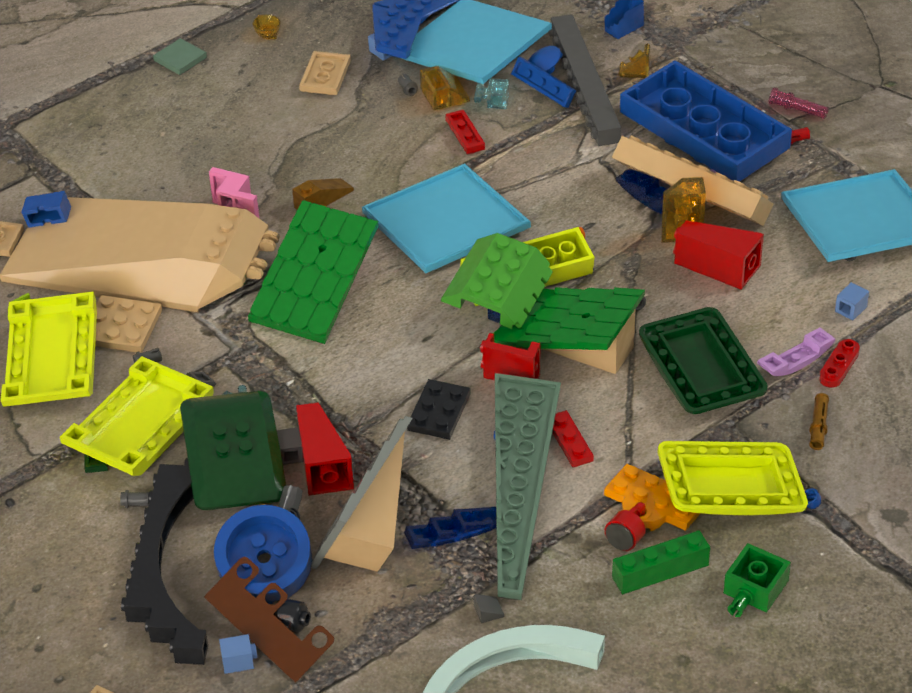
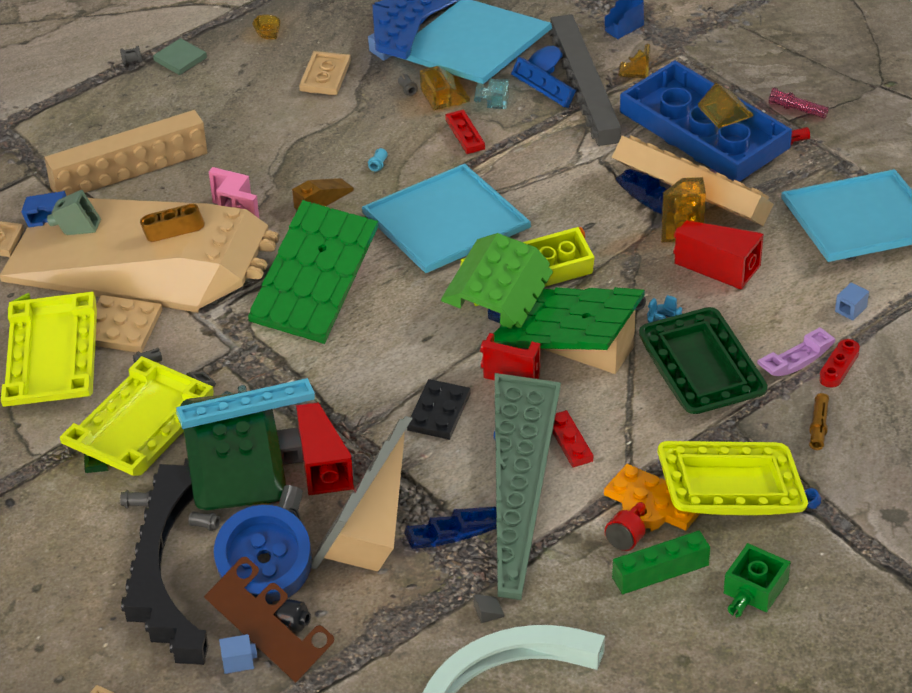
none -> tan brick [44,110,208,196]
none -> sand green torso [47,190,101,235]
none -> dark grey bush [120,46,142,65]
none -> pearl gold beam [140,204,205,242]
none -> medium azure plate [176,378,315,429]
none -> dark grey pin [188,511,220,531]
none -> medium azure pin [368,148,388,172]
none -> dark azure piece [647,295,682,323]
none -> clear yellow slope [698,82,753,128]

